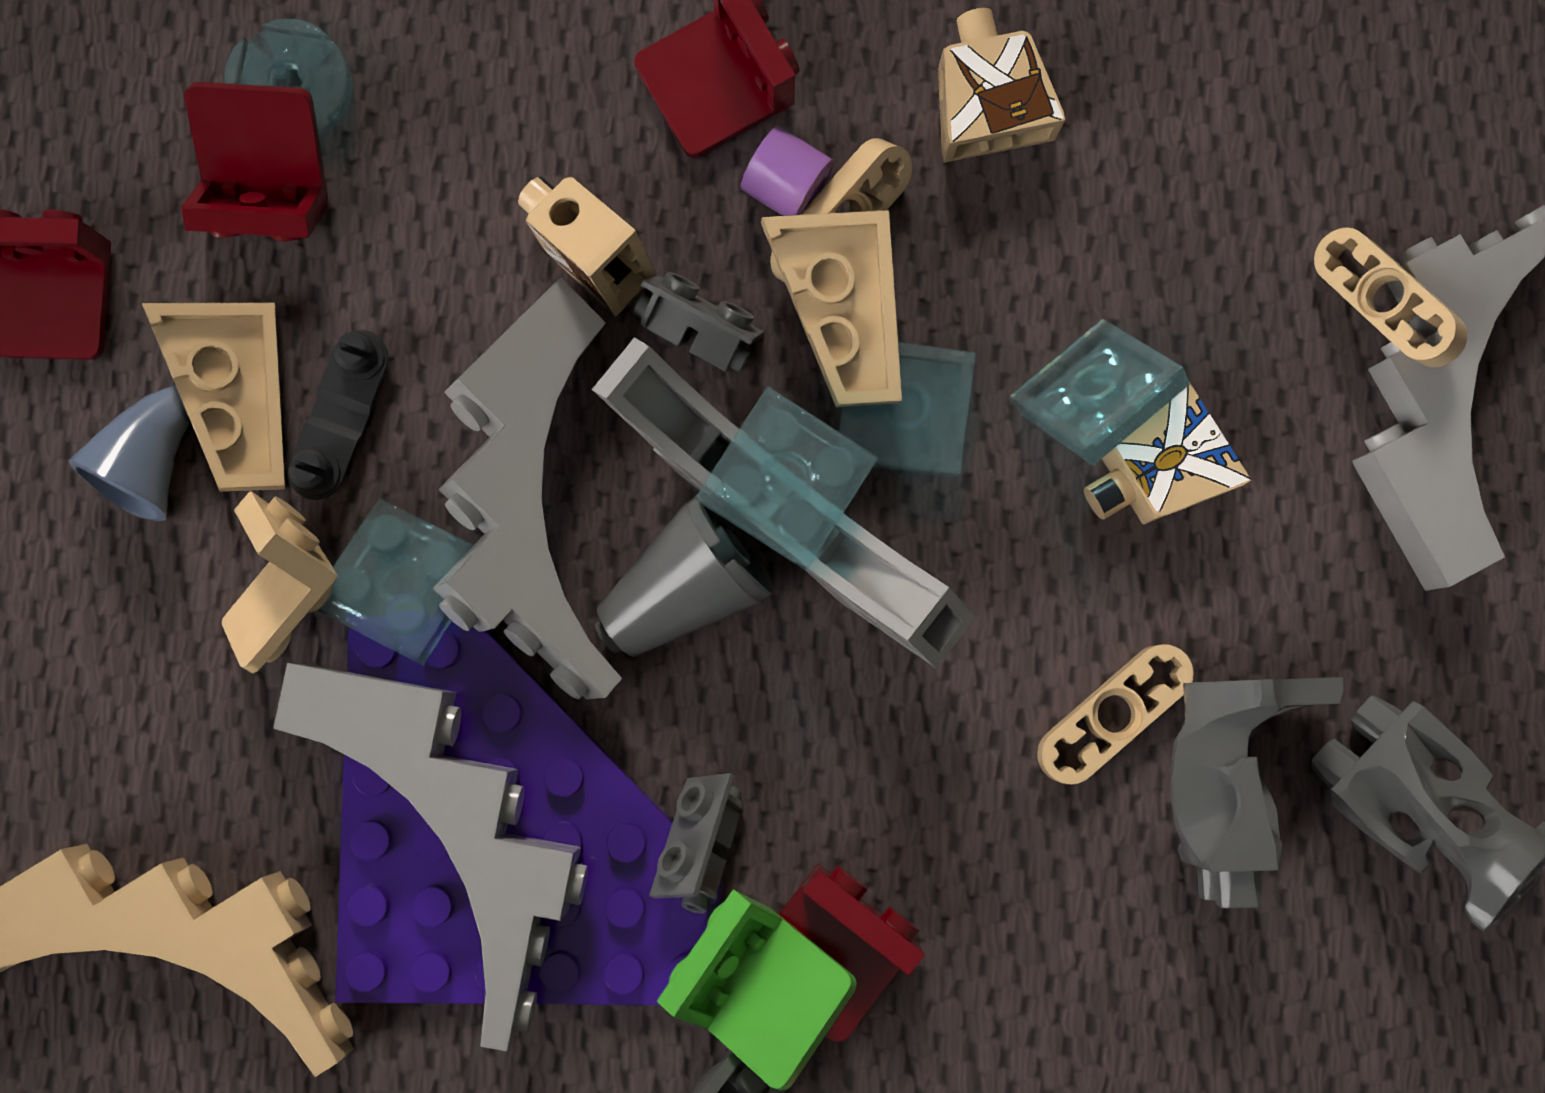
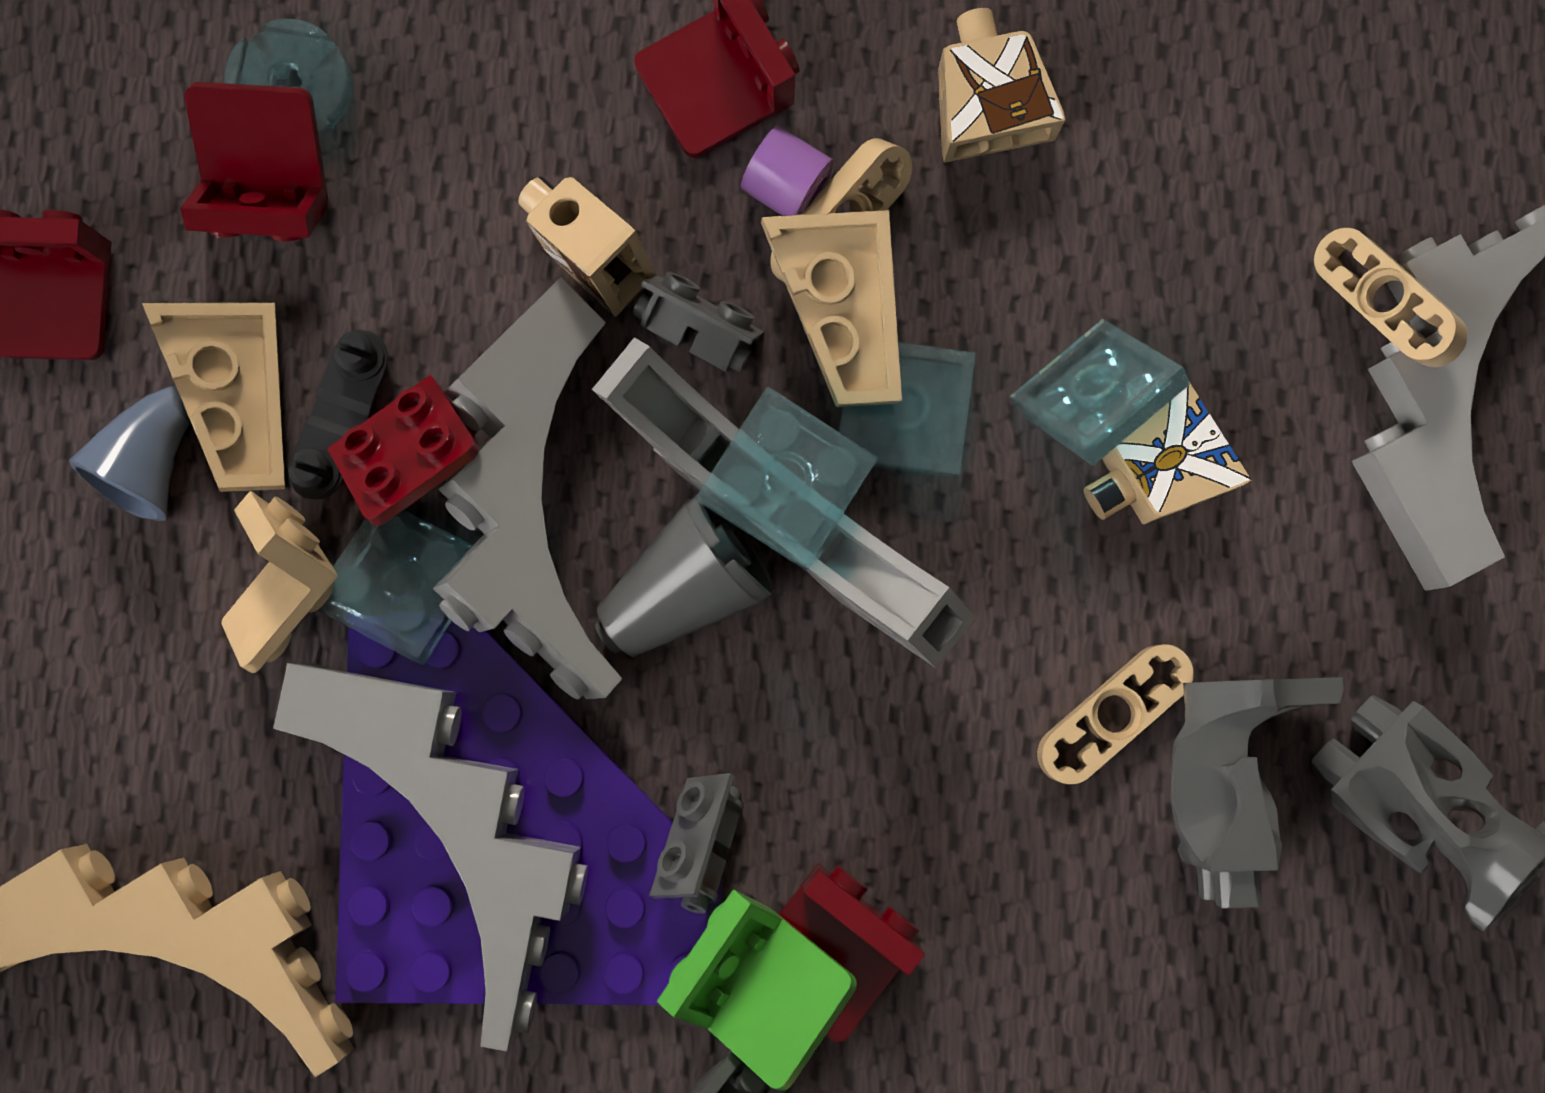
none -> dark red bracket [327,374,479,526]

